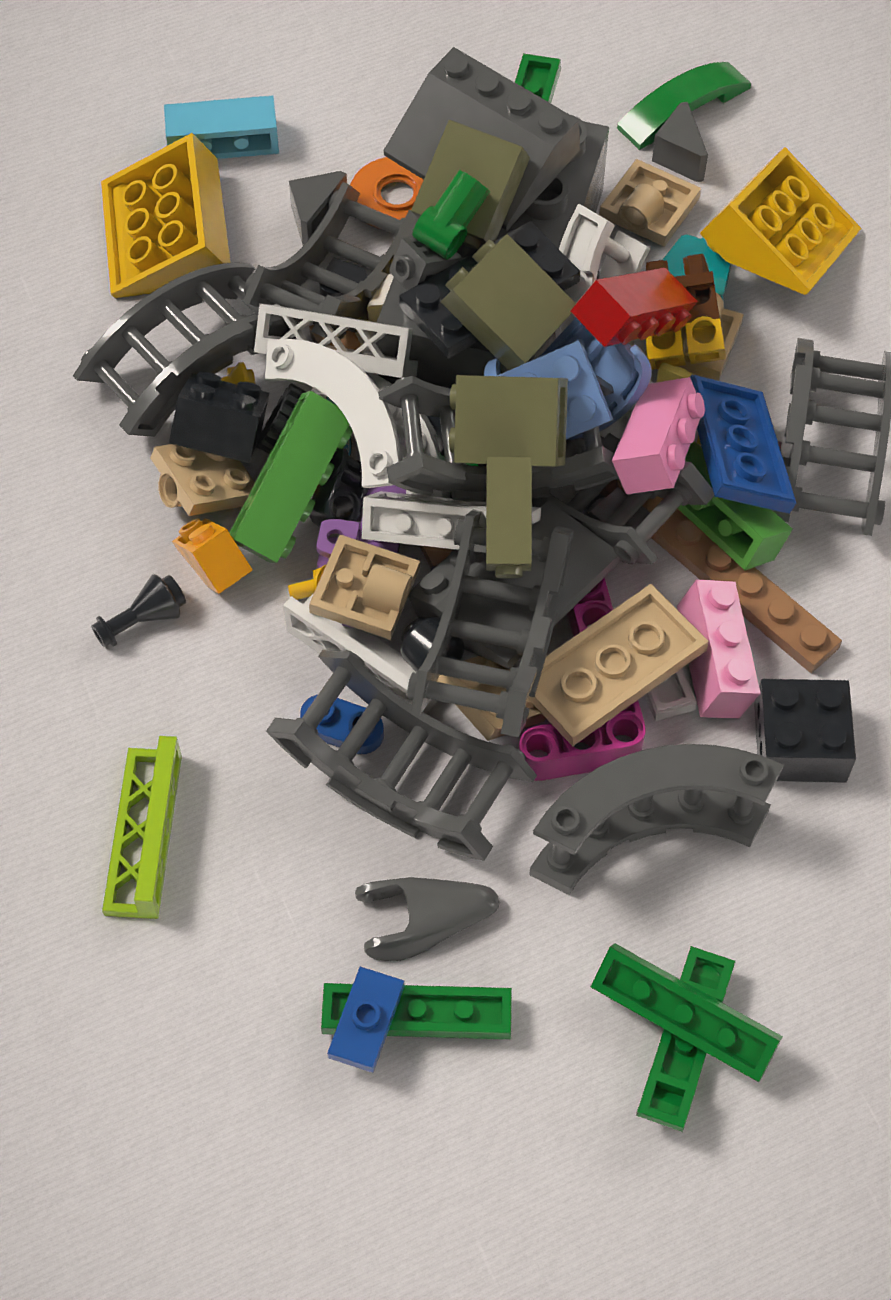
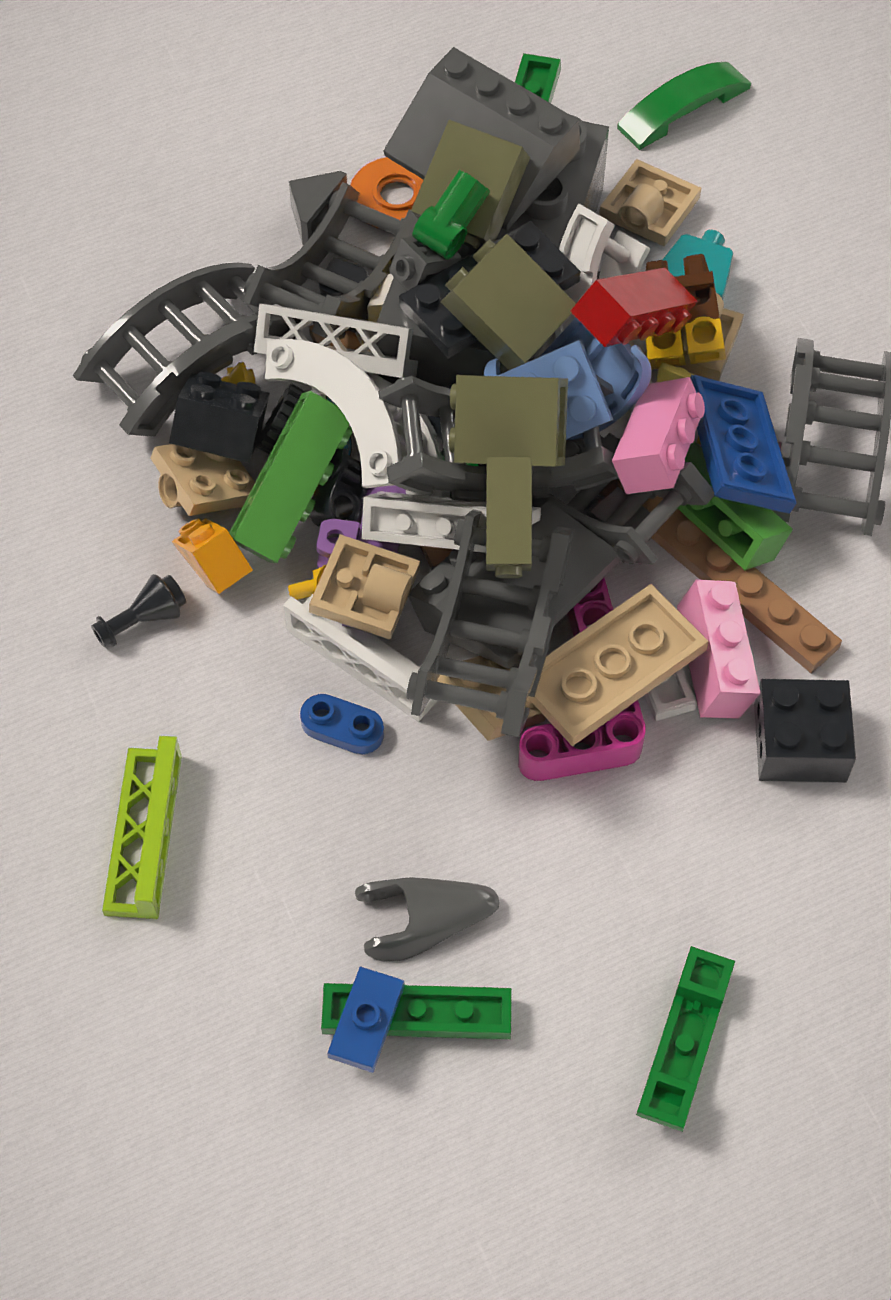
yellow slope [101,133,230,298] -> none
medium azure brick [164,95,279,159] -> none
dark grey fence [266,650,537,861] -> none
black head [400,617,464,673] -> none
dark grey fence [529,744,784,895] -> none
green plate [590,943,783,1082] -> none
dark grey slope [652,102,708,182] -> none
yellow slope [699,147,862,295] -> none

